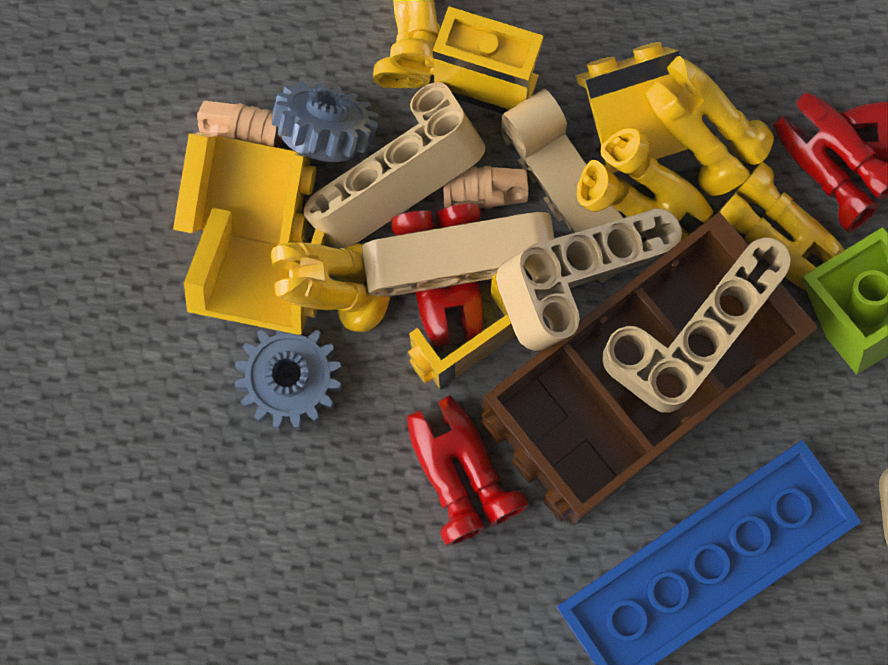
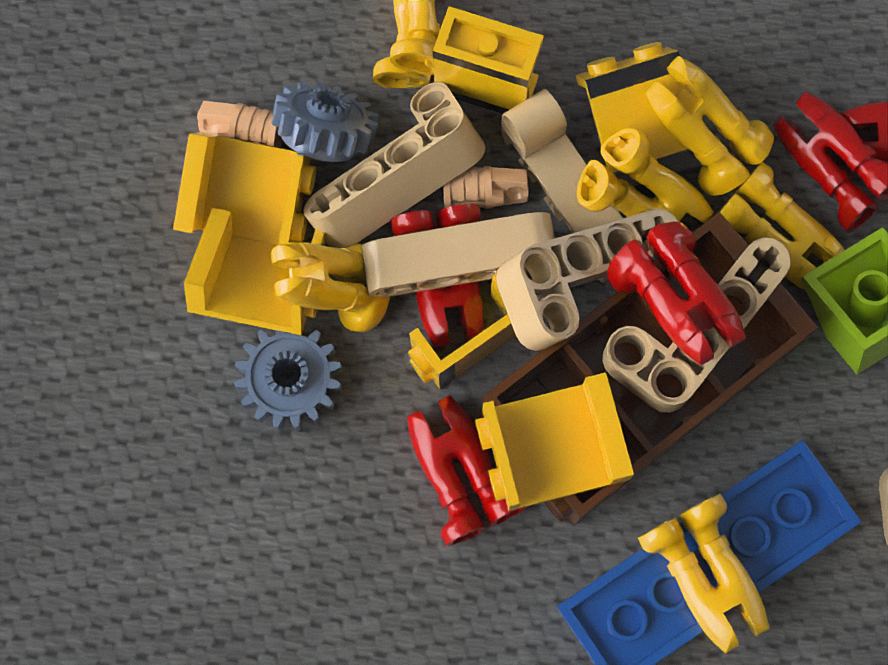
none -> yellow panel [475,372,634,511]
none -> red piece [607,221,746,366]
none -> yellow piece [638,493,770,654]

